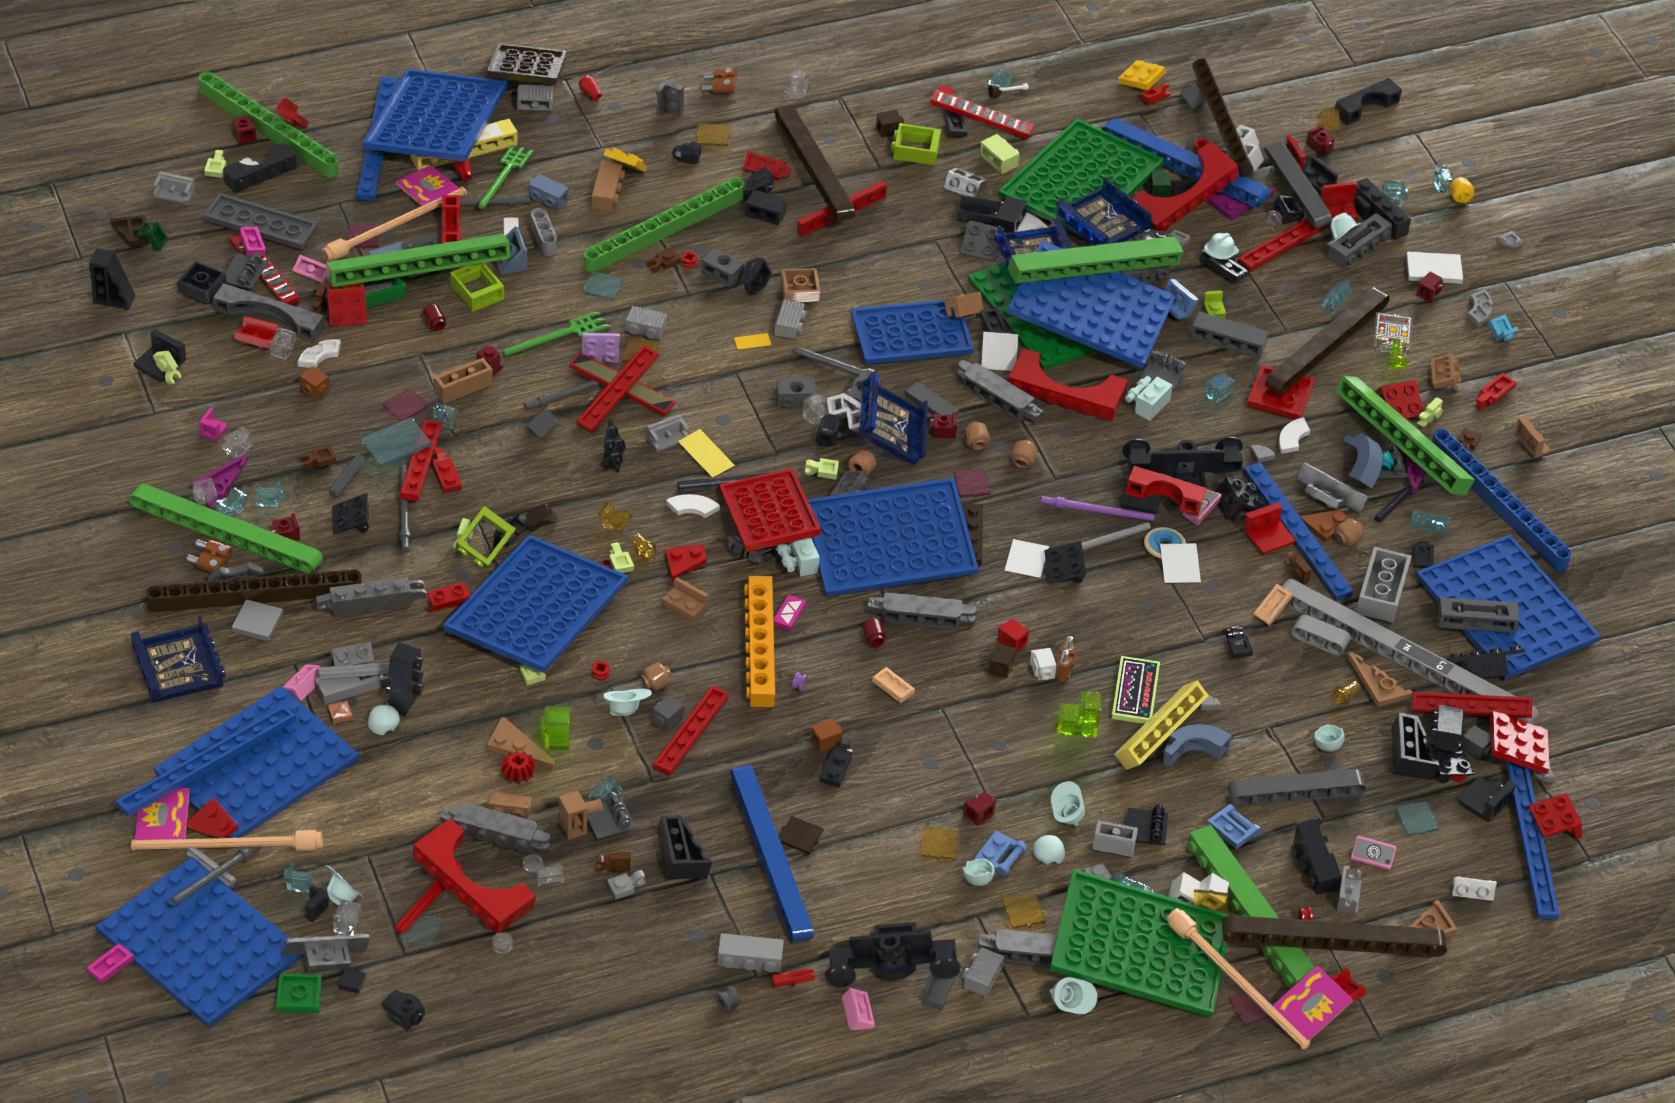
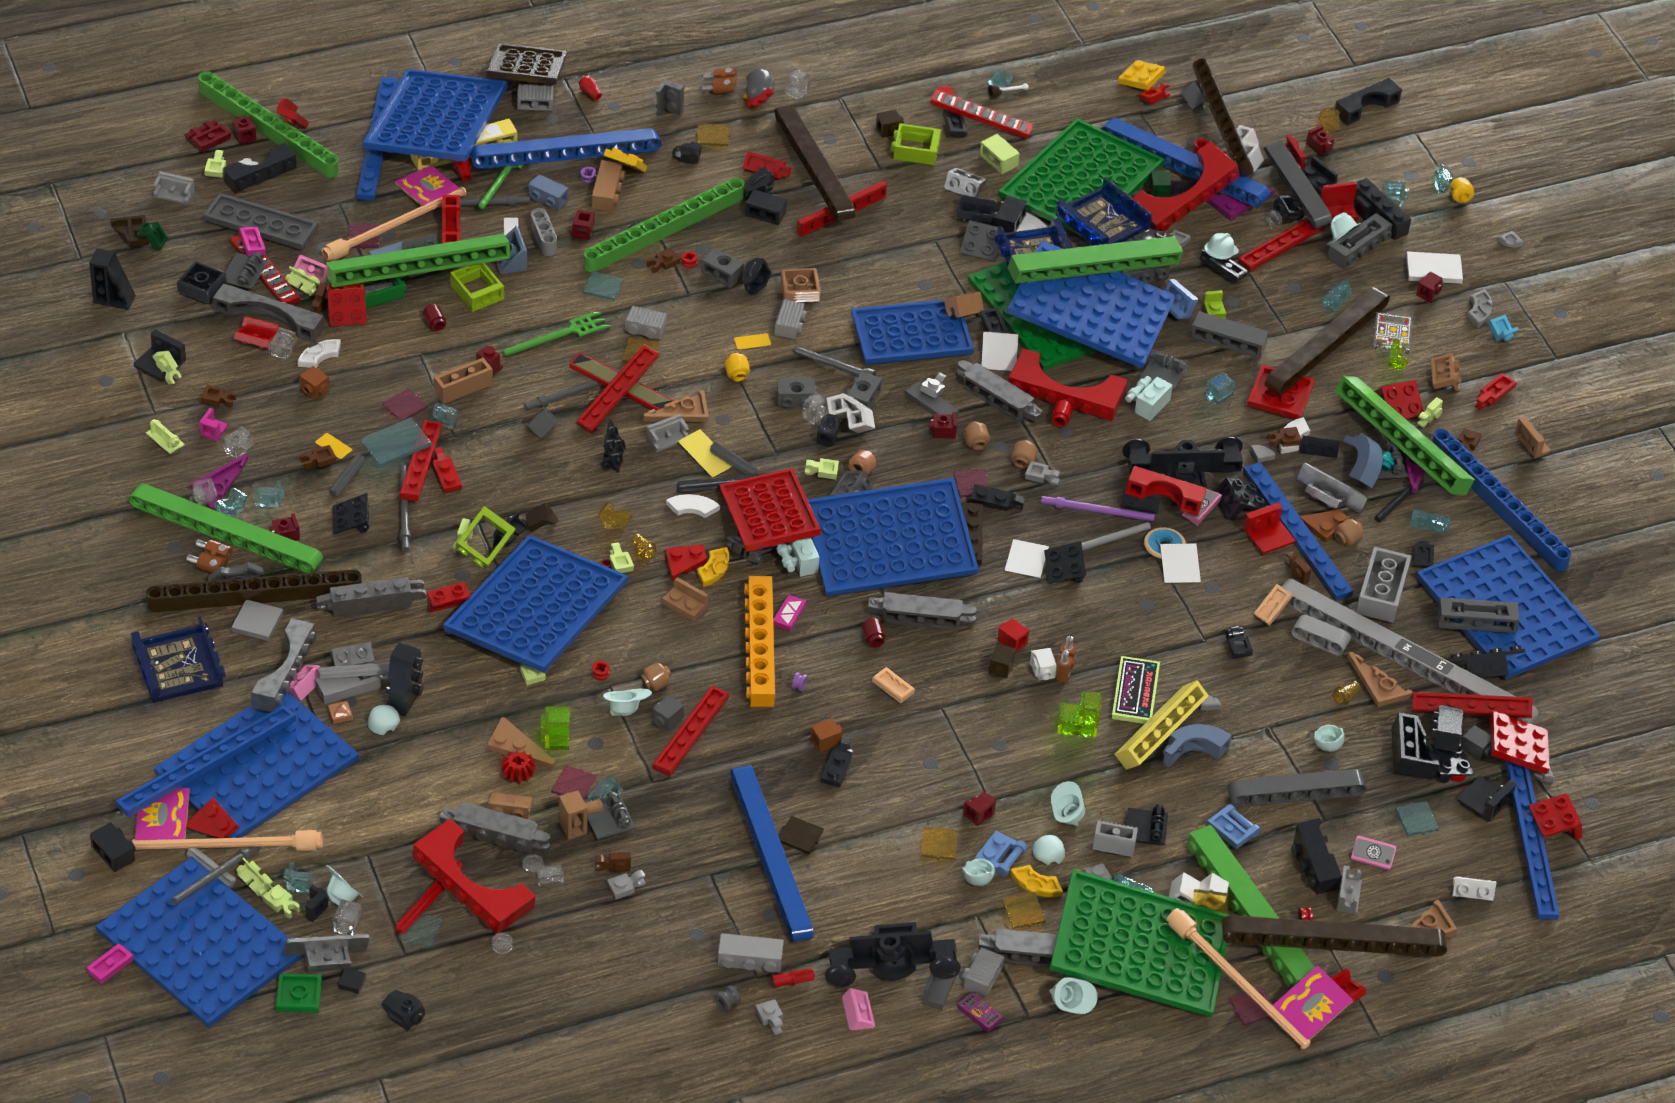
lavender bracket [582,333,620,363] -> none
black wedge [656,815,712,879] -> none
clear blue panel [859,372,928,465] -> none
none -> black brick [90,822,136,872]
none -> yellowish green hinge [146,419,185,454]
none -> dark red plate [185,119,231,152]
none -> reddish brown plate [201,385,237,407]
none -> yellowish green hinge [236,857,273,897]
none -> flat silver arch [251,618,317,712]
none -> yellowish green plate [263,884,300,919]
none -> yellowish green hinge [285,266,321,296]
none -> yellow sticker [315,433,352,459]
none -> blue beam [470,128,662,169]
none -> clear pink piece [551,765,596,800]
none -> dark red brick [572,210,595,240]
none -> medium lavender bush [580,167,597,183]
none -> medium nougat wing [643,390,709,422]
none -> yellow tile [697,547,729,587]
none -> dark grey axle [710,442,759,475]
none -> yellow head [724,353,750,382]
none -> dark grey piece [743,69,775,108]
none -> light grey plate [755,999,783,1035]
none -> light grey plate [920,373,947,398]
none -> tile [957,992,1003,1033]
none -> black hinge [970,484,1025,511]
none -> yellow tile [1010,865,1063,897]
none -> light grey plate [1025,461,1060,486]
none -> red brick [1051,400,1073,428]
none -> reddish brown plate [1266,427,1302,447]
none -> black hinge [1300,435,1340,458]

